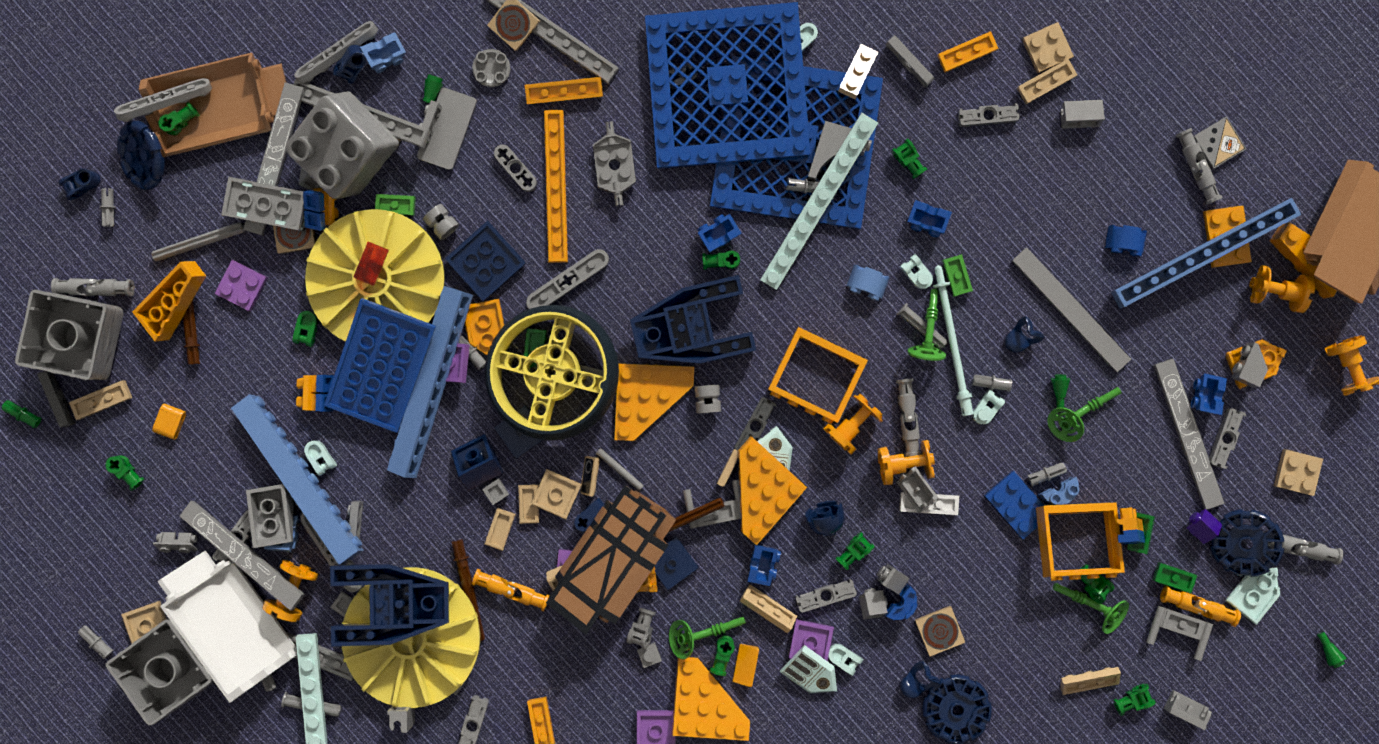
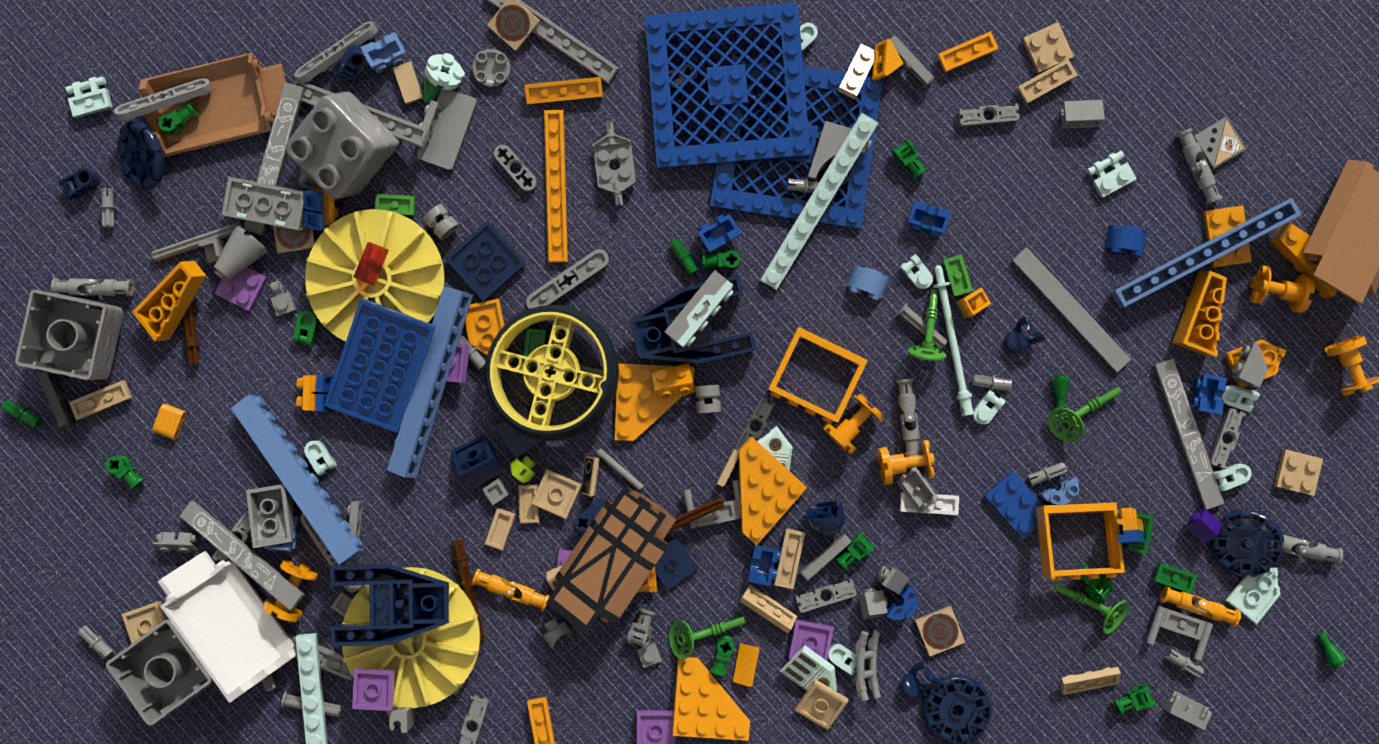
none -> light aqua plate [66,77,113,118]
none -> light grey panel [198,238,225,264]
none -> light grey cone [214,226,268,280]
none -> light grey plate [270,281,297,316]
none -> medium lavender plate [352,668,395,711]
none -> tan tile [393,61,424,105]
none -> light aqua plate [425,53,465,90]
none -> lime piece [510,455,536,483]
none -> light grey piece [543,618,572,648]
none -> light orange bracket [651,363,695,400]
none -> piece [665,270,734,348]
none -> green axle [670,238,698,276]
none -> tan plate [774,528,805,589]
none -> tan tile [795,679,848,730]
none -> light grey piece [800,533,851,581]
none -> light grey piece [856,629,881,702]
none -> light orange slope [872,39,904,81]
none -> light orange slope [956,287,991,319]
none -> light aqua plate [1087,151,1137,198]
none -> light grey axle [1165,648,1204,678]
none -> light orange wedge [1172,271,1227,357]
none -> light aqua plate [1214,464,1252,491]
none -> light aqua plate [1222,385,1260,412]

